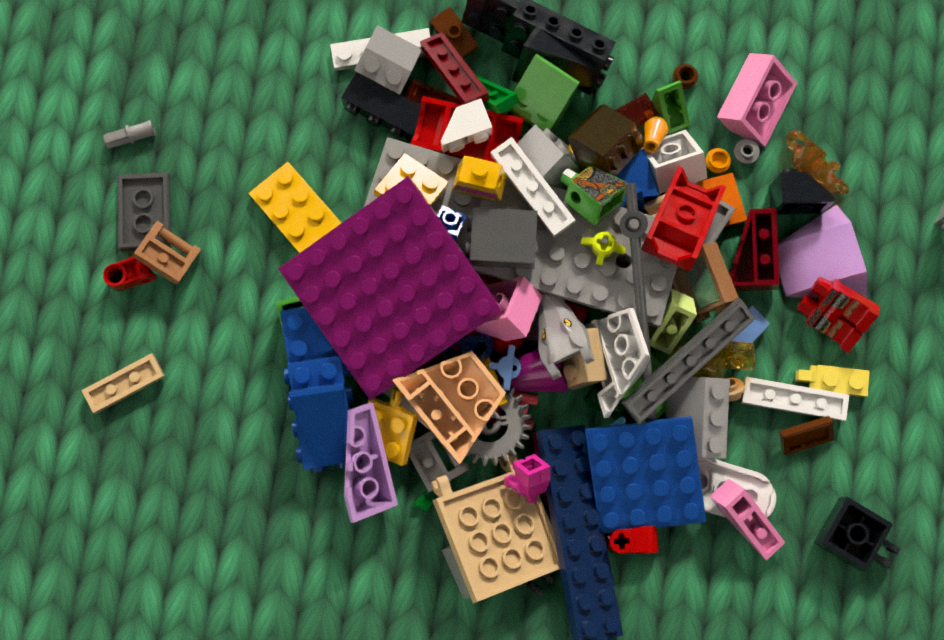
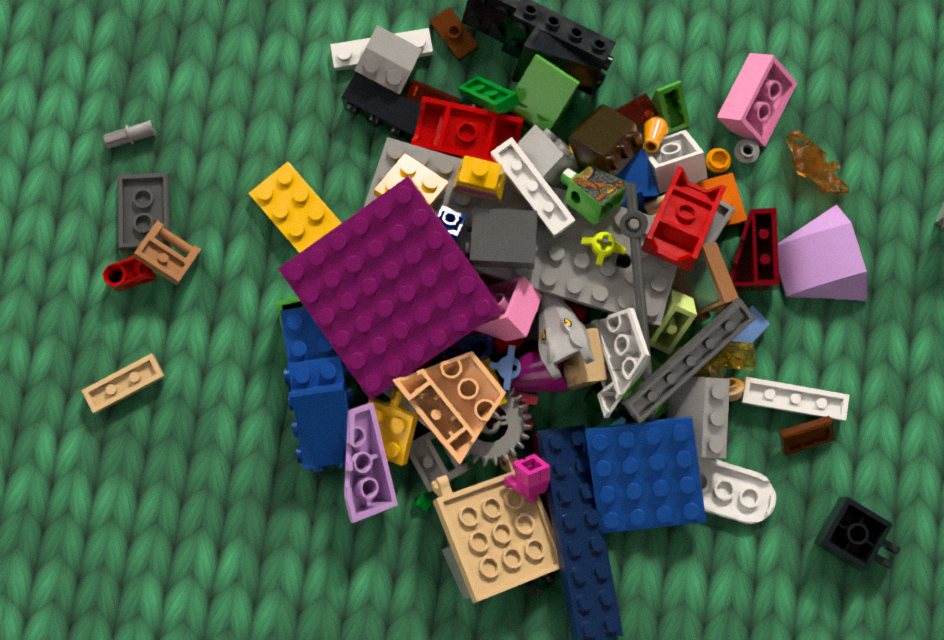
dark red plate [420,32,489,105] -> none
white slope [441,99,492,153] -> none
red piece [606,526,659,554] -> none
reddish brown plate [673,64,698,89] -> none
bright pink slope [709,479,785,561] -> none
black slope [769,168,835,215] -> none
light yellow hinge [795,365,869,397] -> none
red hips [797,276,880,353] -> none

